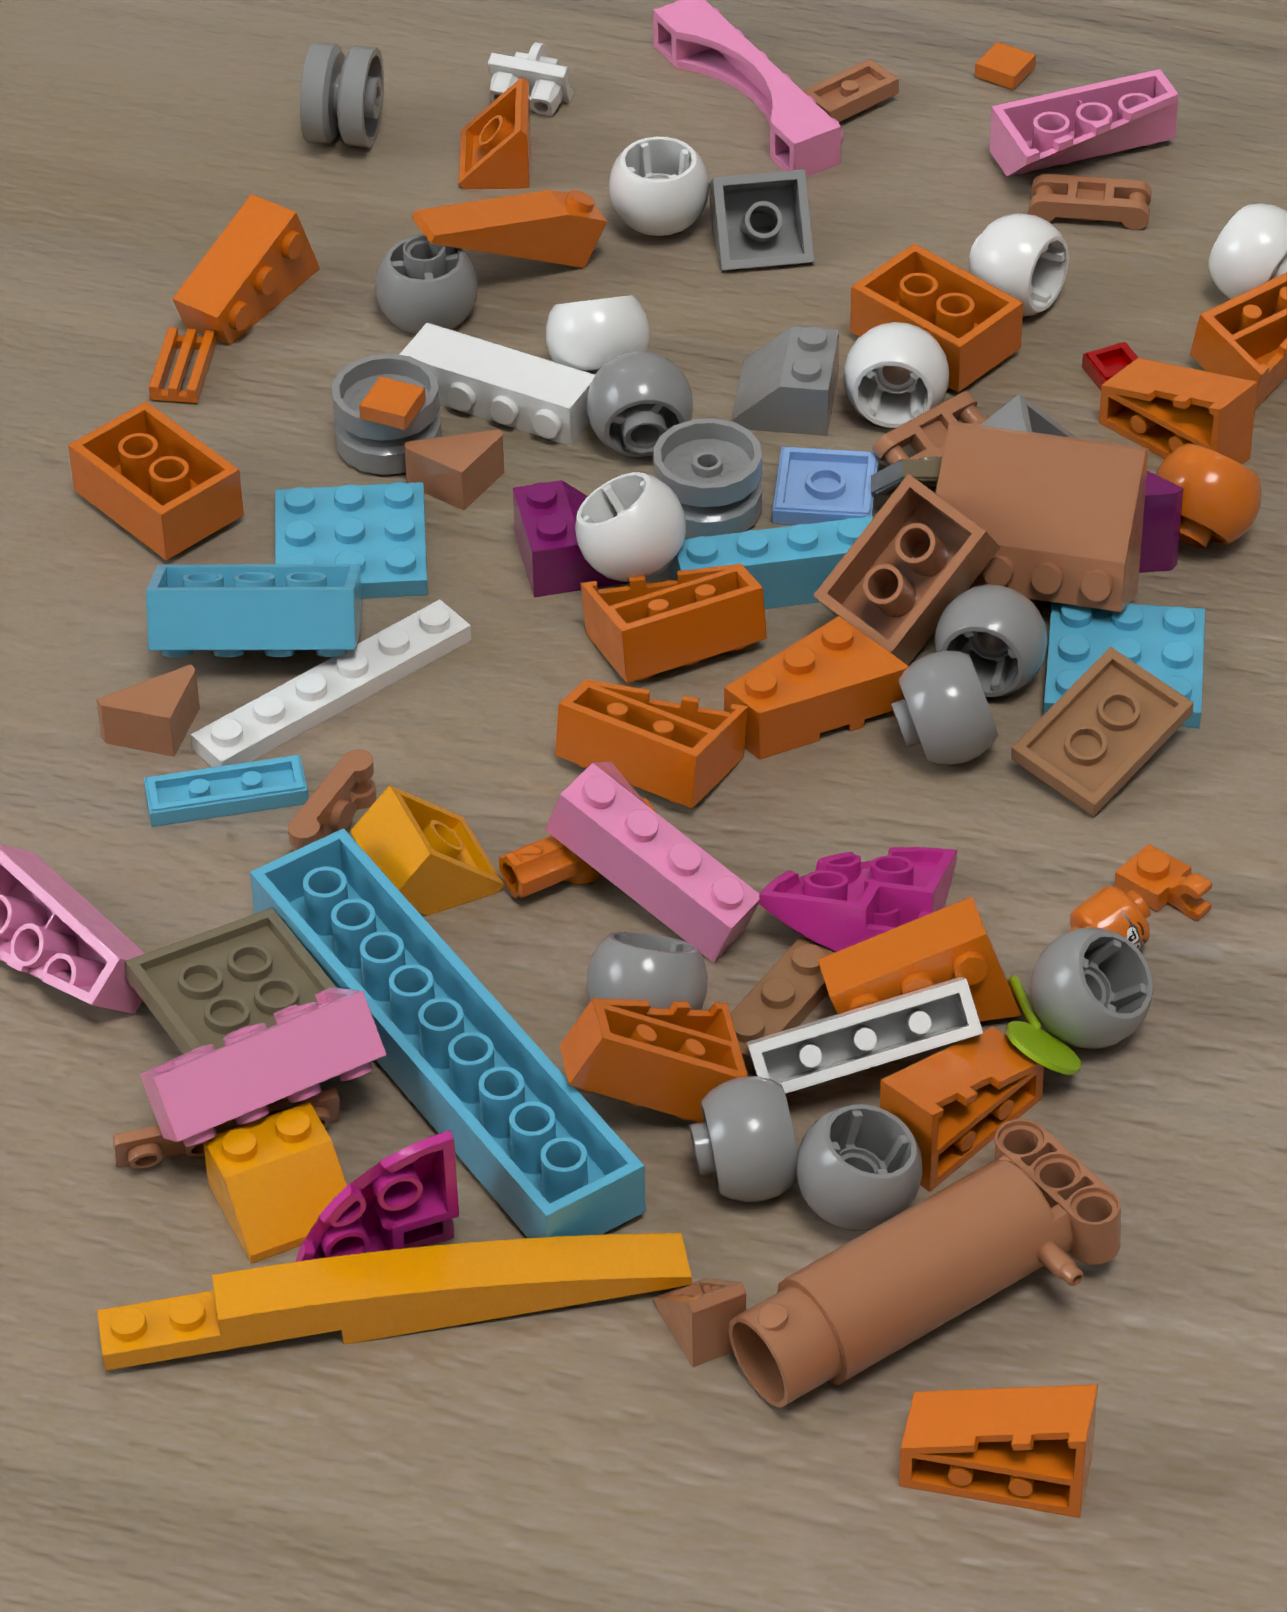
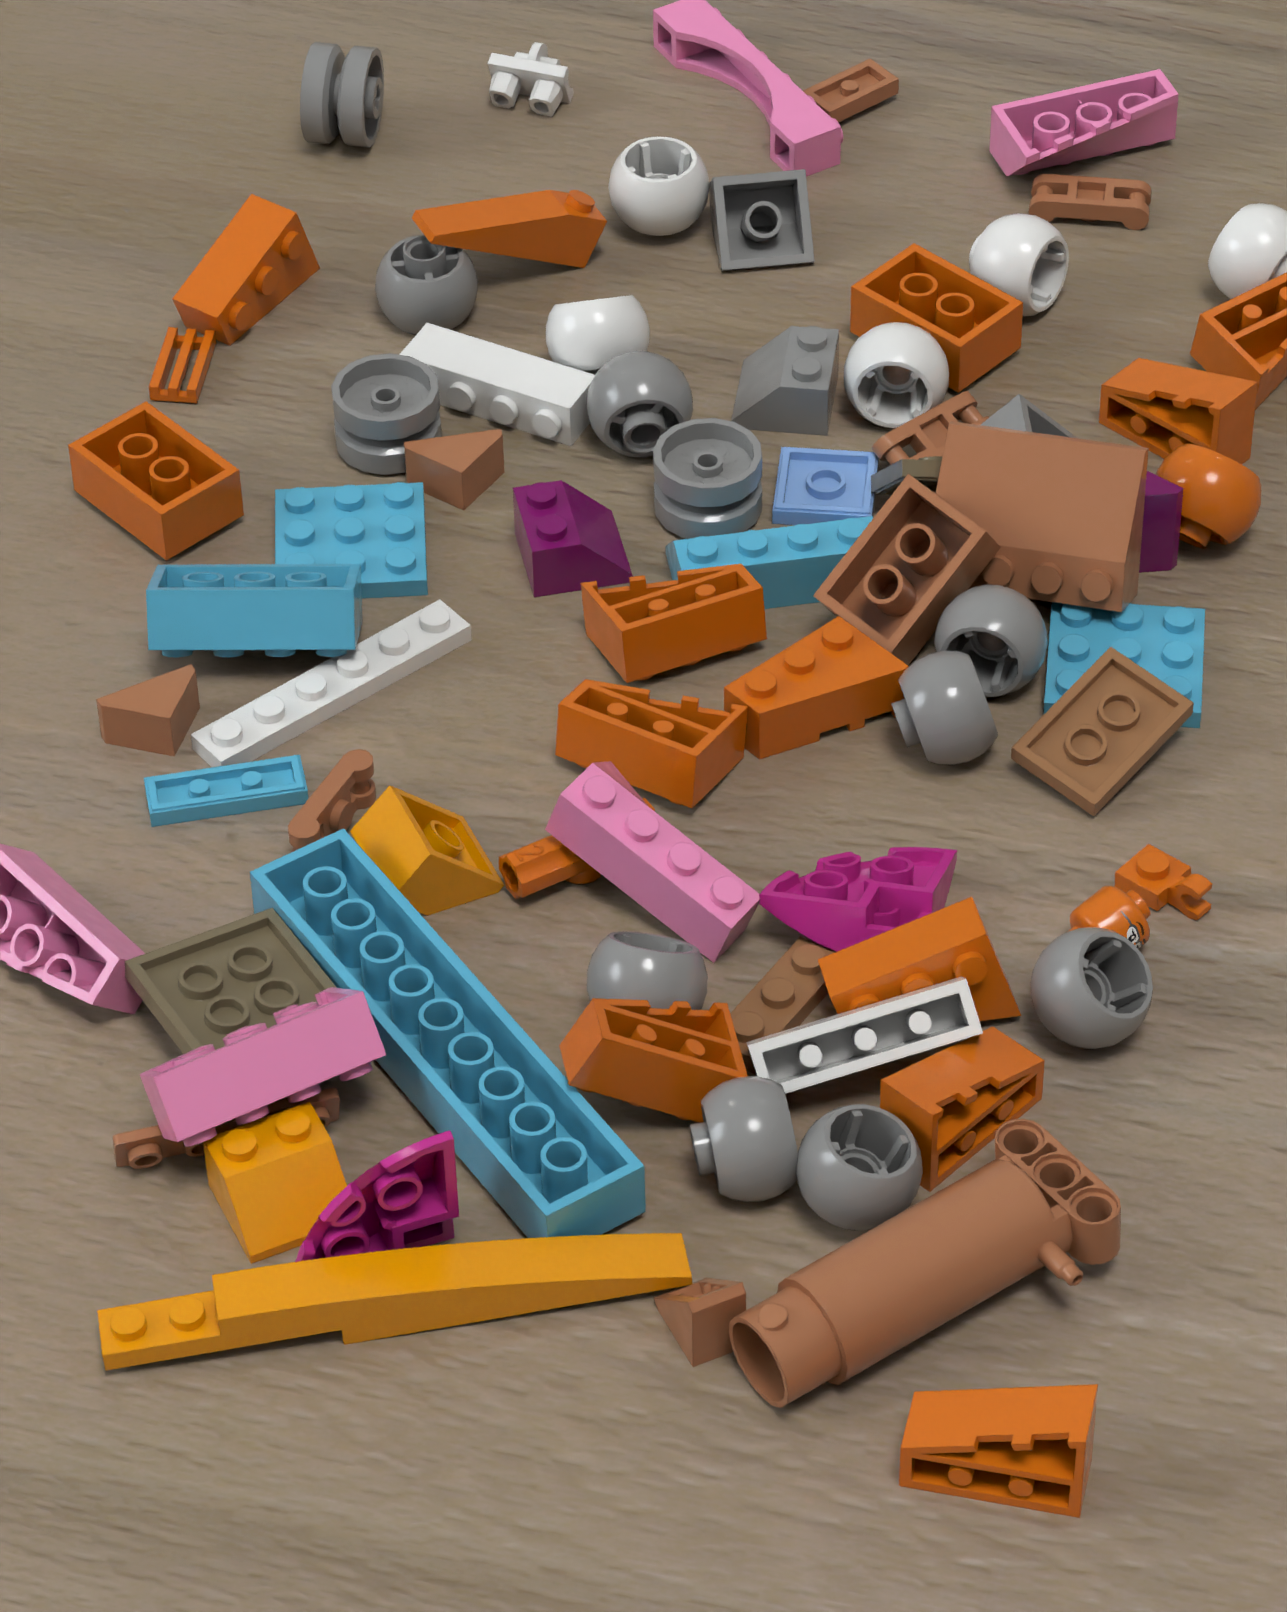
orange tile [359,376,426,430] -> none
orange slope [458,77,531,189] -> none
white wheel [575,472,686,582] -> none
orange tile [975,41,1036,90] -> none
lime piece [1005,975,1082,1075] -> none
red tile [1082,342,1138,390] -> none

